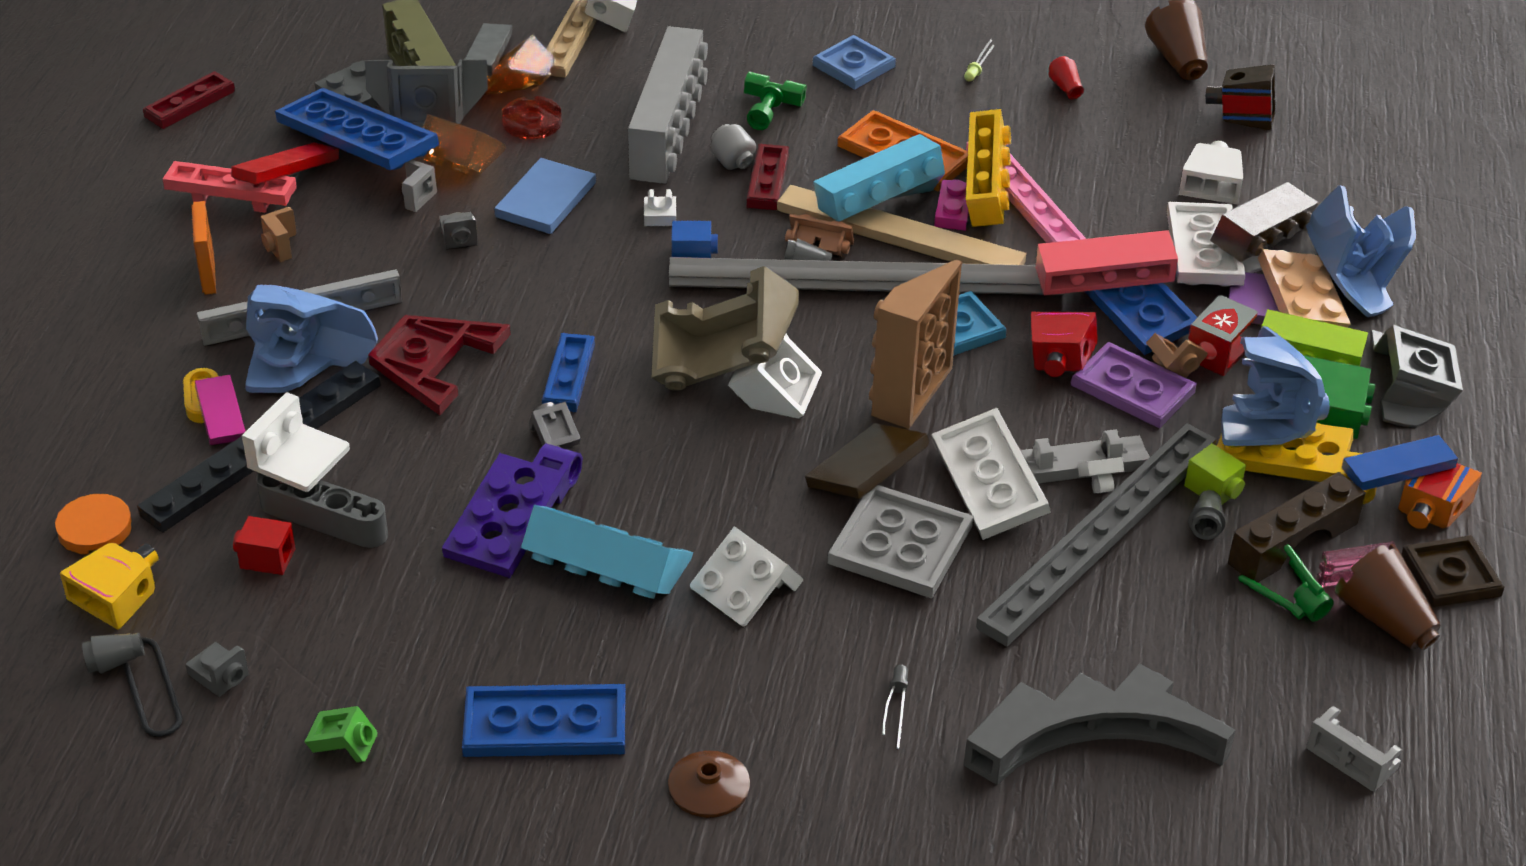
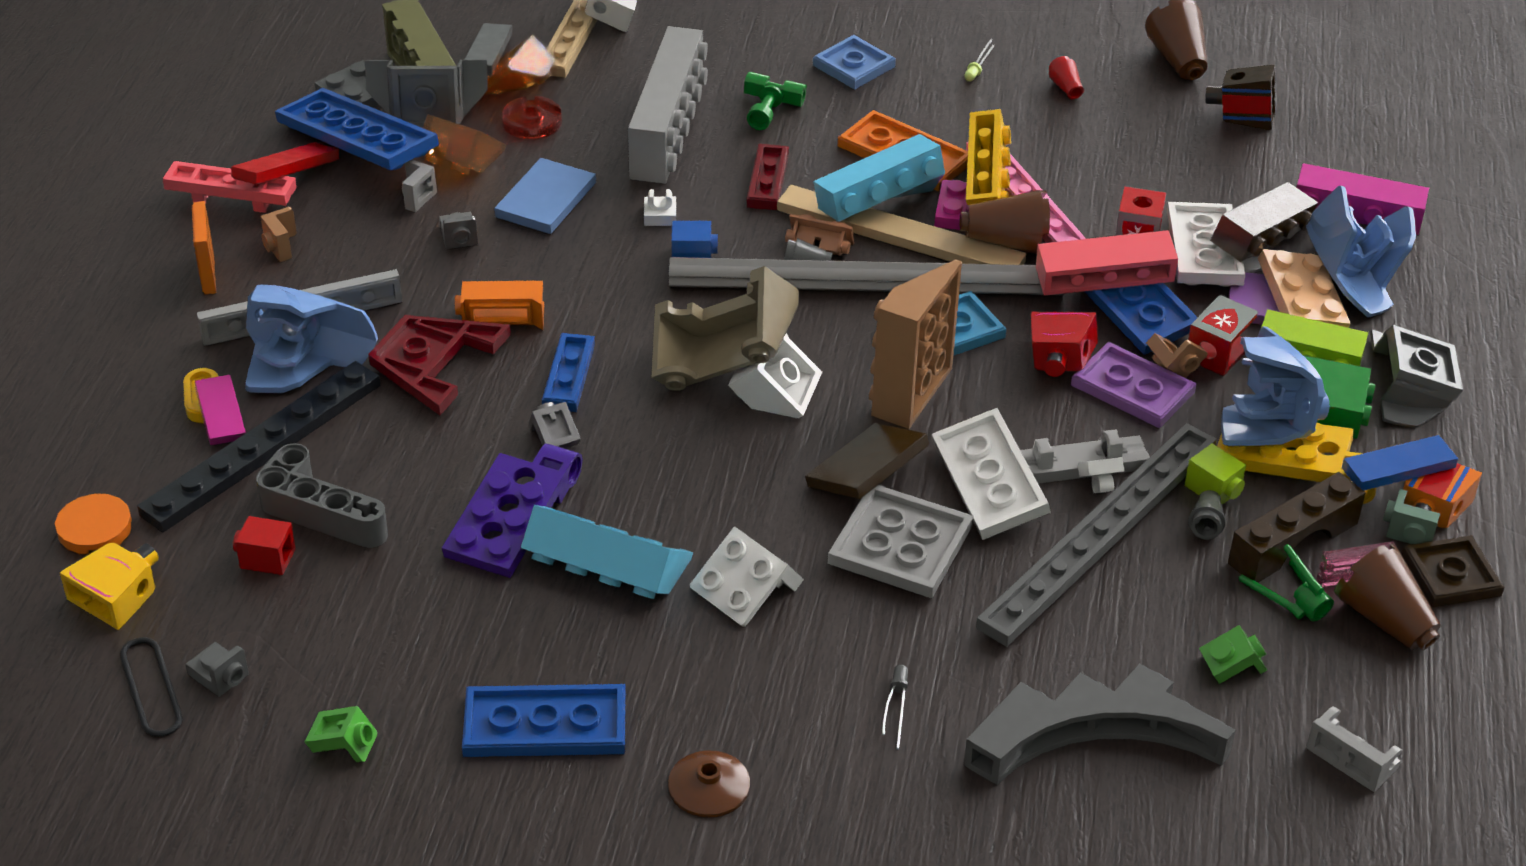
dark grey cone [82,632,145,674] -> none
dark red tile [143,71,235,129] -> none
white bracket [242,392,350,492] -> none
light grey head [711,124,756,170] -> none
white torso [1179,141,1243,205] -> none
none -> orange window [455,281,544,330]
none -> reddish brown cone [959,190,1050,255]
none -> piece [1115,186,1166,236]
none -> bright green bracket [1199,625,1267,684]
none -> dark pink brick [1296,163,1429,235]
none -> sand green bracket [1383,489,1440,544]

